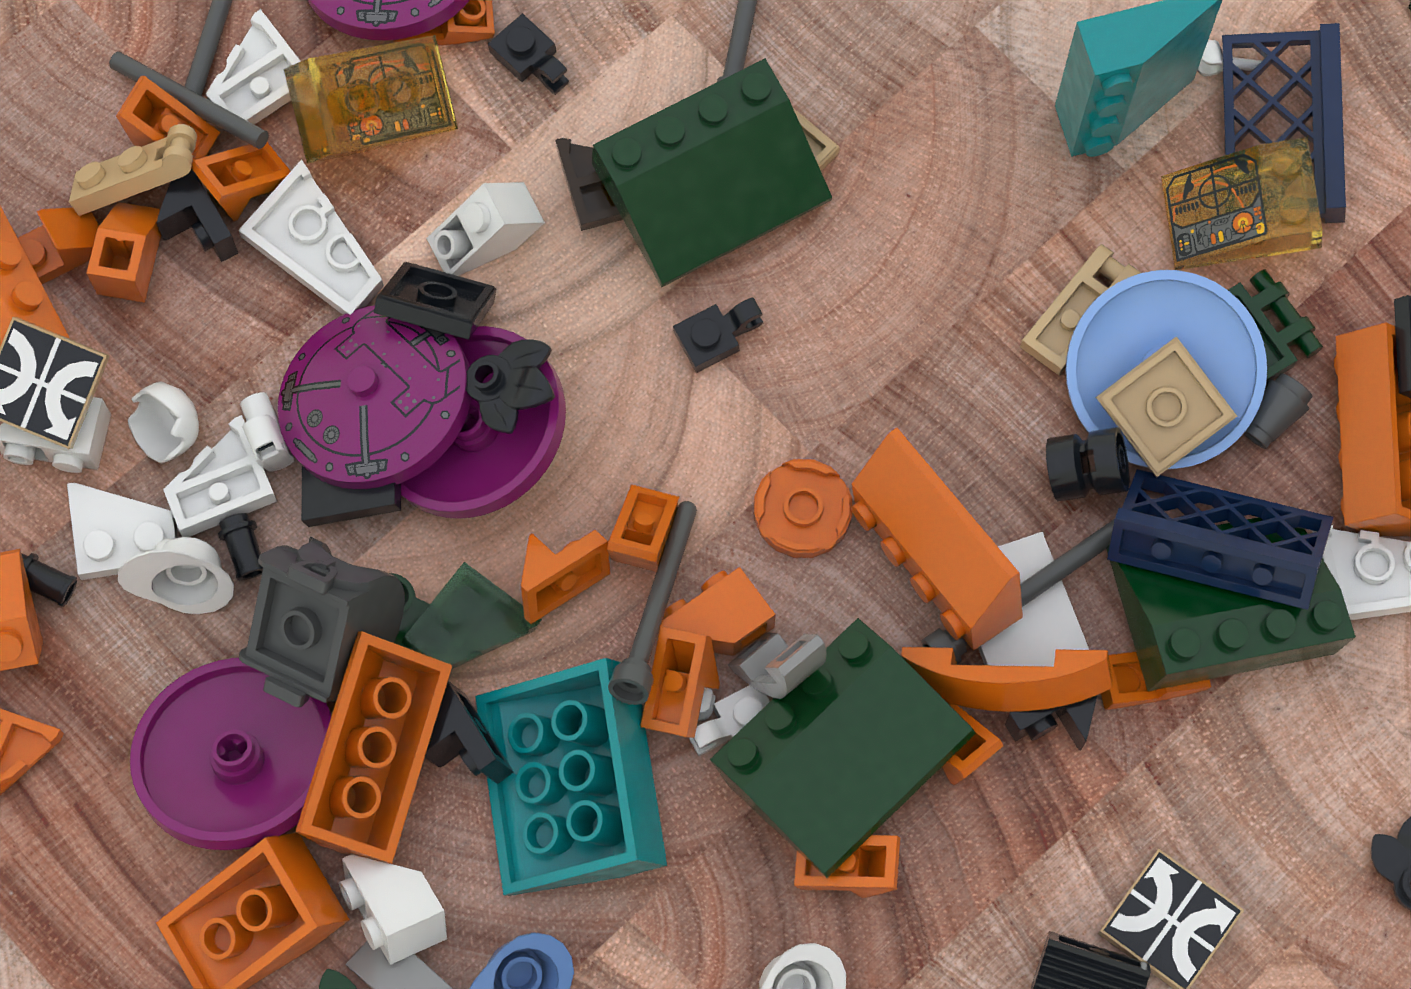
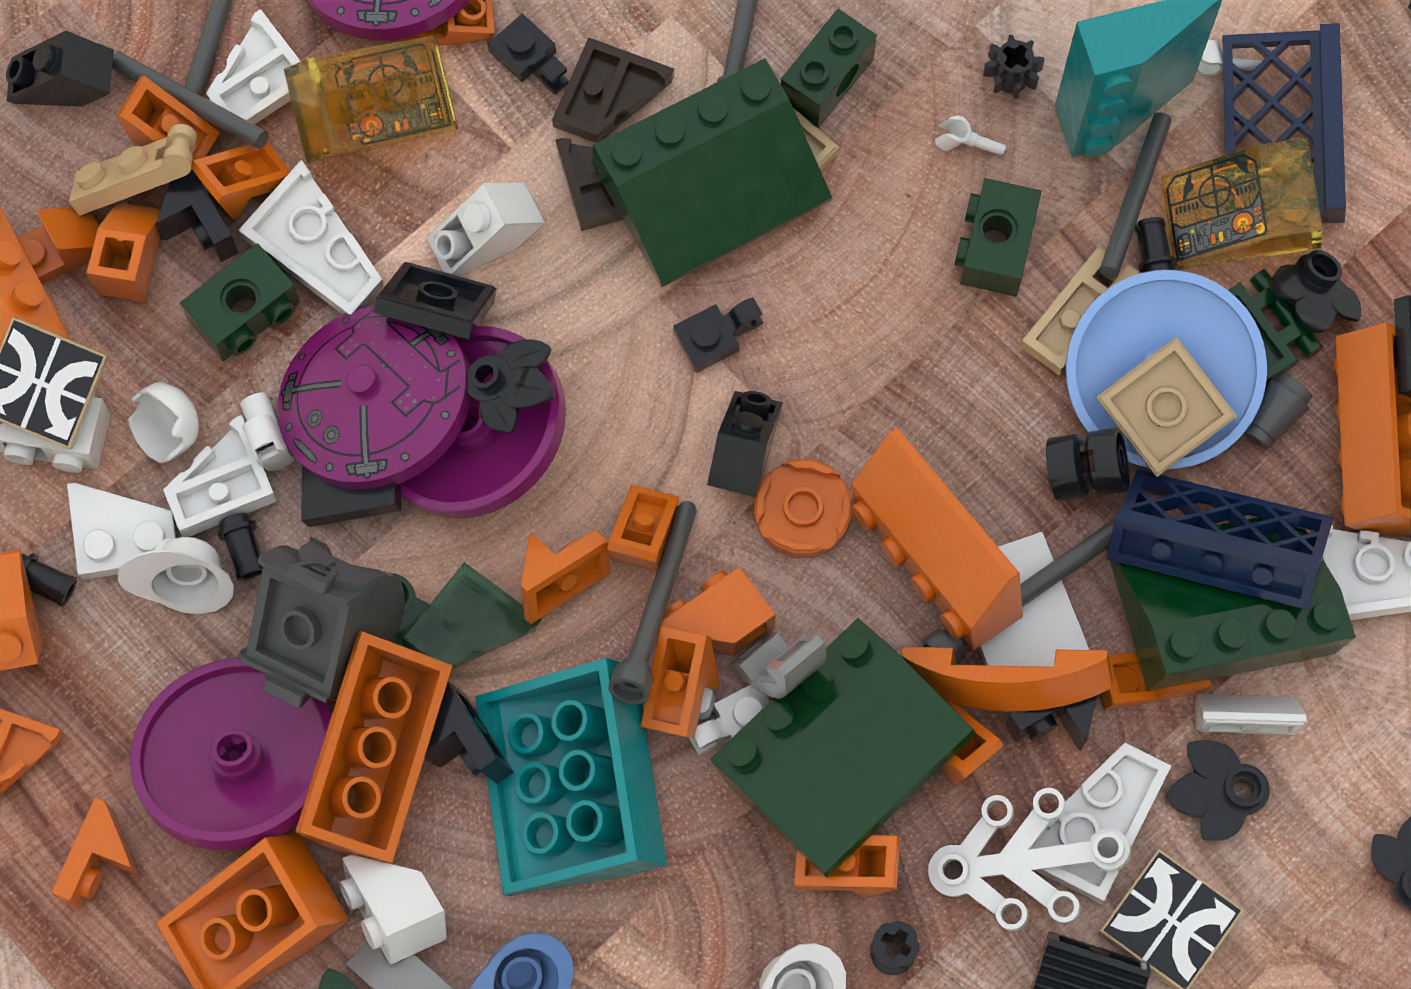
none -> black slope [6,31,114,107]
none -> orange slope [51,797,139,909]
none -> dark green brick [180,243,300,362]
none -> dark brown wing [552,38,674,143]
none -> black slope [707,391,783,497]
none -> dark green brick [780,9,877,128]
none -> black bush [870,921,920,975]
none -> white plant [928,788,1131,931]
none -> white hand [935,115,1006,156]
none -> dark green brick [954,178,1042,297]
none -> black gear [983,35,1044,99]
none -> white wing [1031,743,1171,905]
none -> dark grey bar [1099,112,1172,278]
none -> black pin [1135,217,1177,273]
none -> black plate [1166,740,1270,841]
none -> white slope [1195,694,1307,735]
none -> black plate [1270,250,1361,333]

